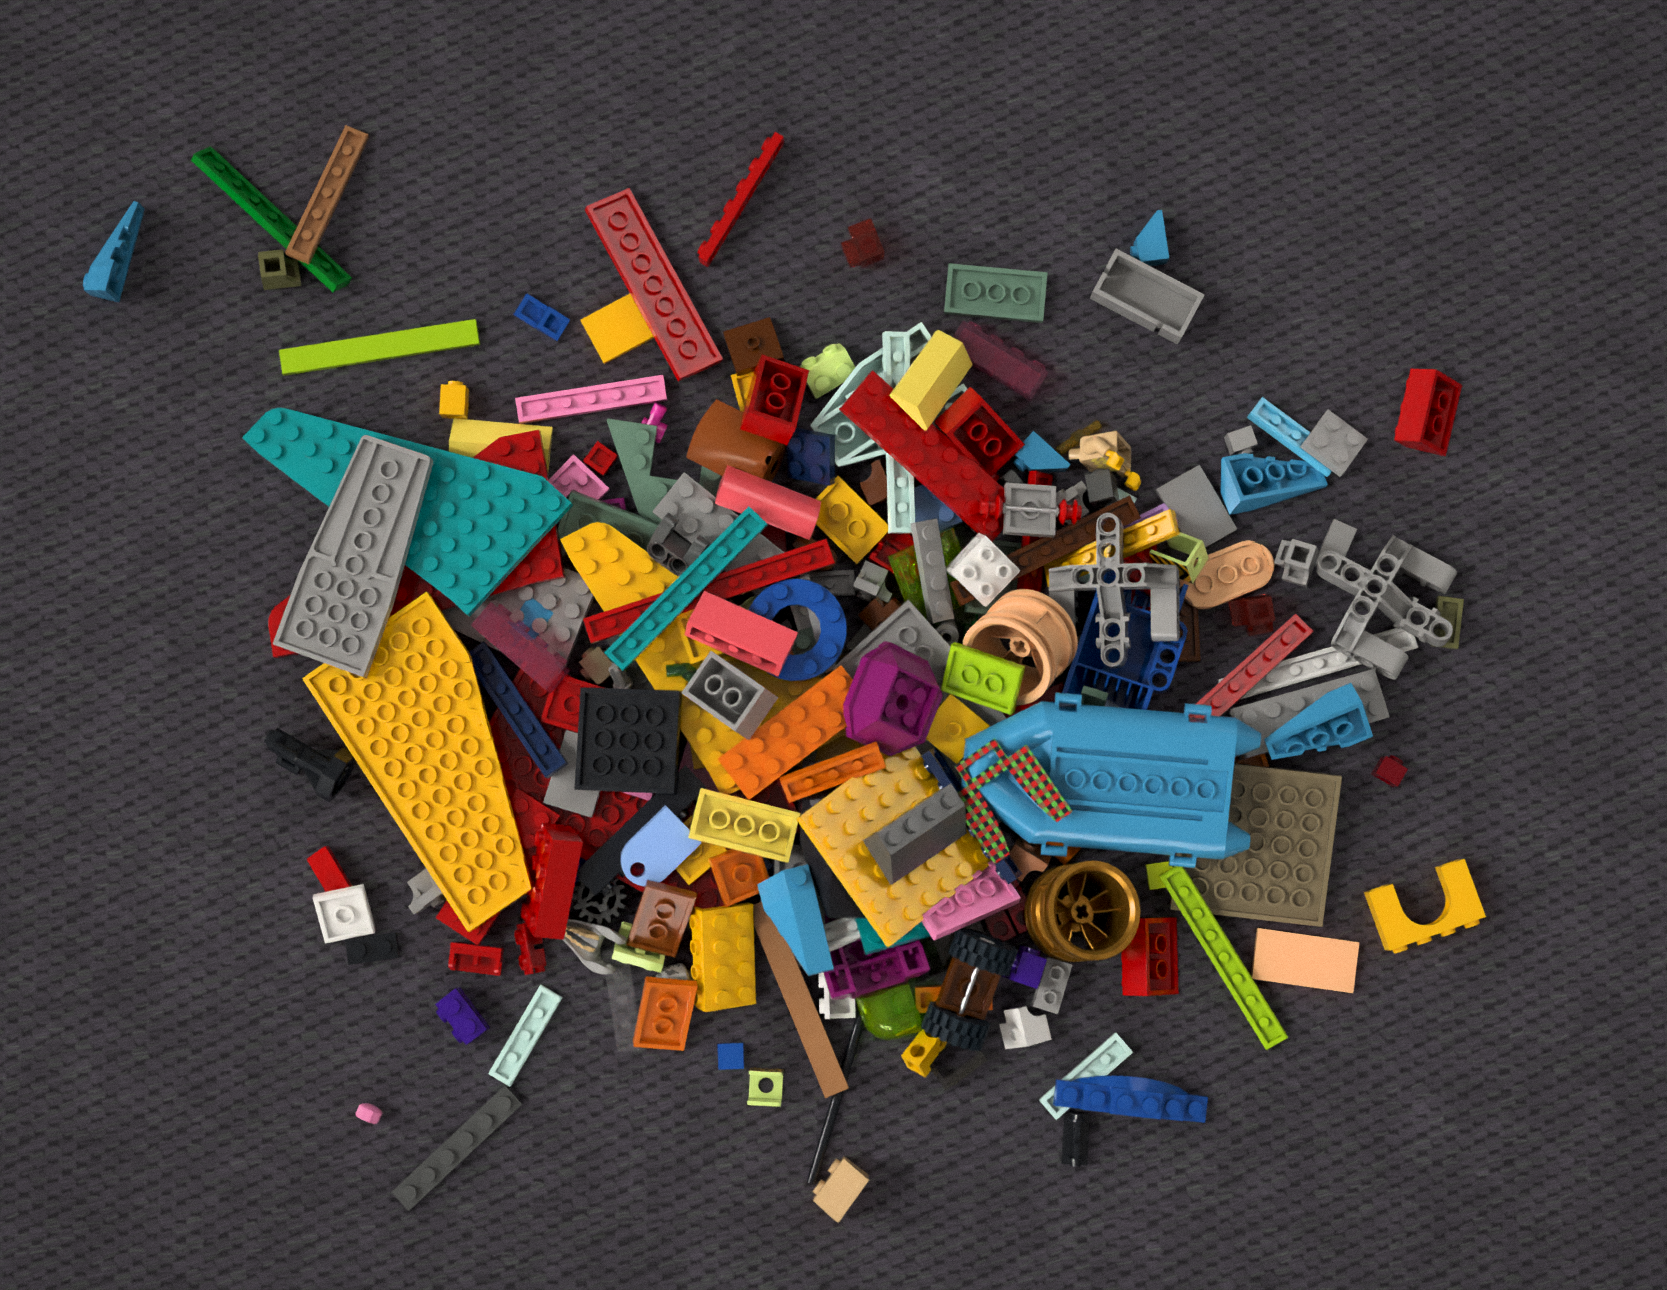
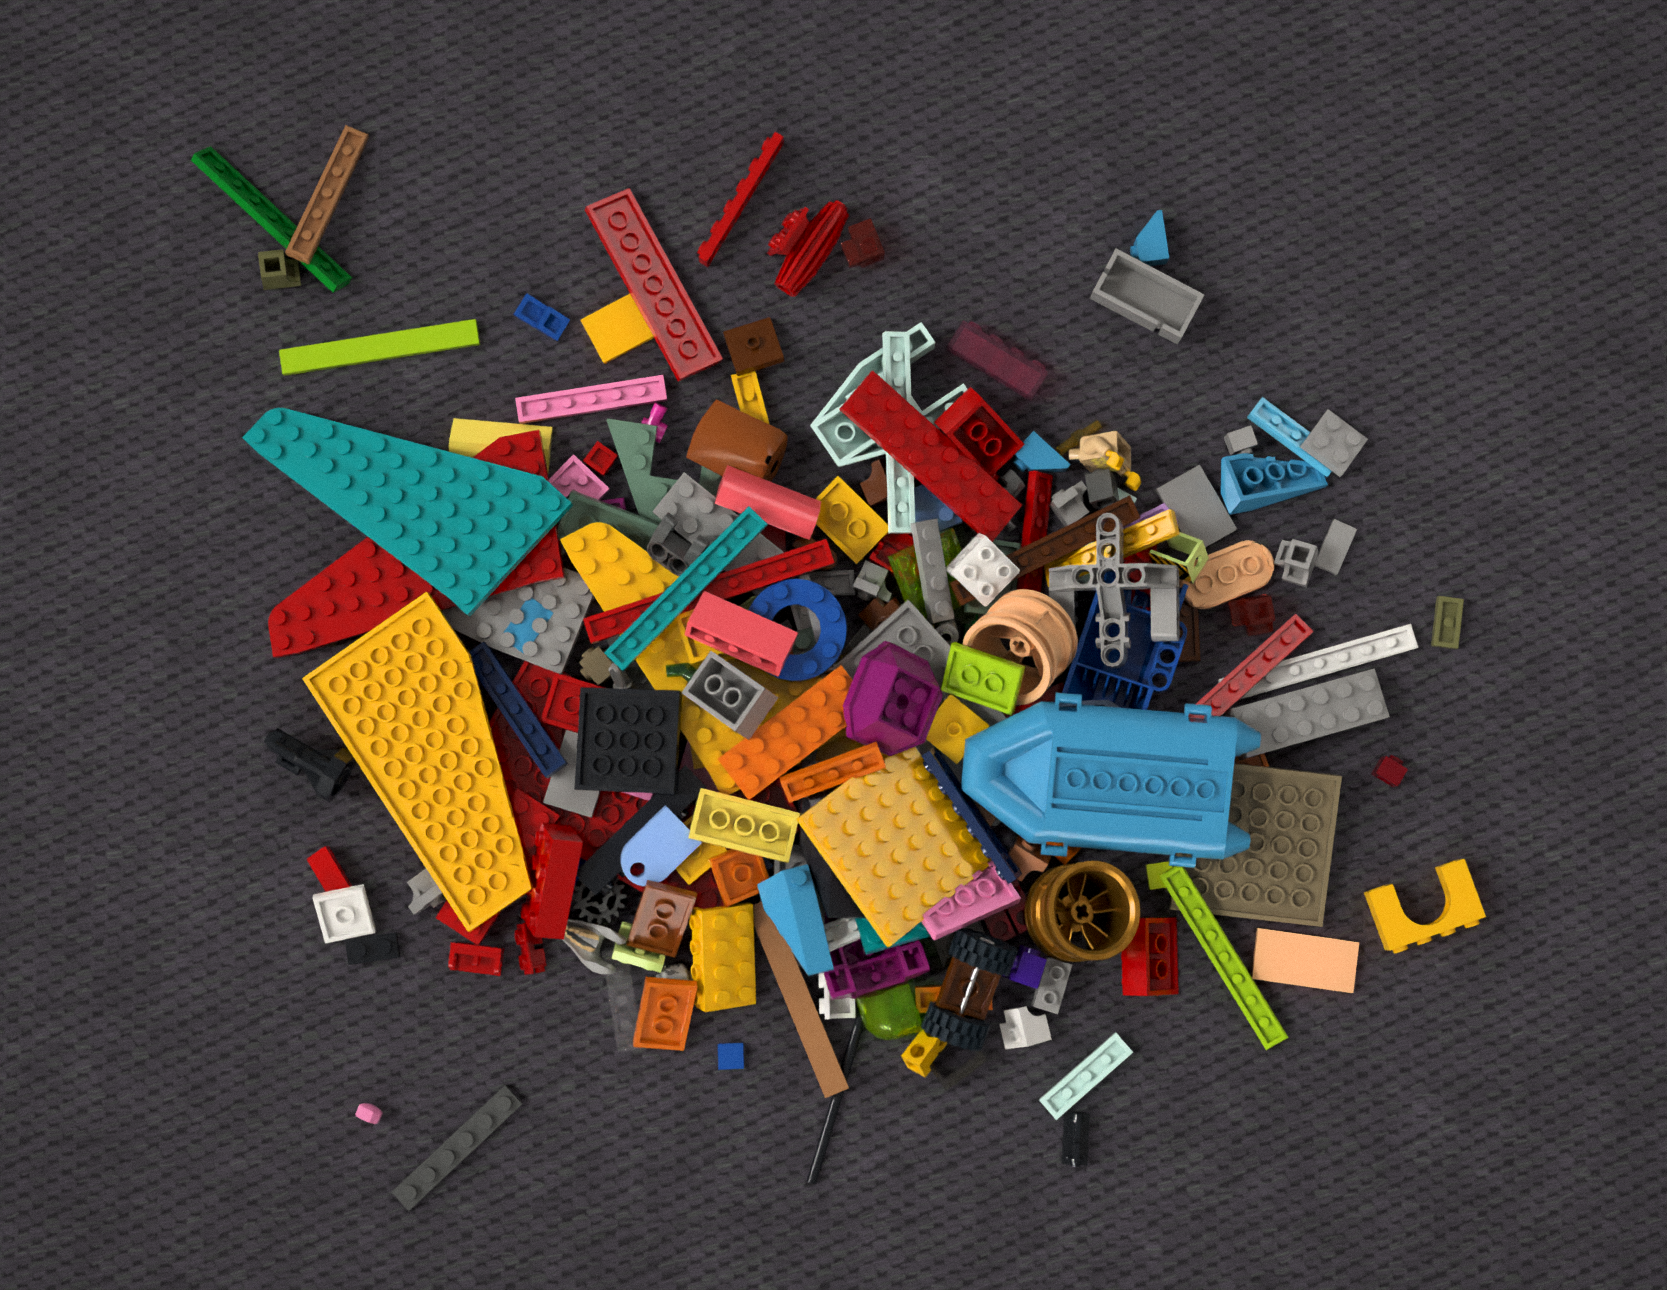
dark azure wedge [83,201,145,302] -> none
light grey wing [273,435,433,678] -> none
dark purple brick [435,987,491,1045] -> none
yellow brick [439,381,469,419] -> none
clear pink brick [471,602,571,693] -> none
light aqua tile [488,985,563,1087] -> none
red brick [740,354,809,445] -> none
yellowish green piece [747,1068,783,1107] -> none
dark blue plate [787,428,835,486] -> none
yellowish green bracket [799,343,855,399] -> none
tan slope [812,1156,869,1223] -> none
dark grey slope [863,784,967,885] -> none
light yellow slope [889,330,973,431] -> none
sand green plate [944,263,1048,323] -> none
piece [955,738,1073,864] -> none
light grey plate [979,483,1082,538] -> none
blue piece [1053,1076,1208,1123] -> none
sand green plate [1081,686,1108,706] -> none
dark azure wedge [1264,683,1373,760] -> none
light grey piece [1316,535,1457,680] -> none
red slope [1394,369,1462,456] -> none
none -> red plate [767,200,849,297]

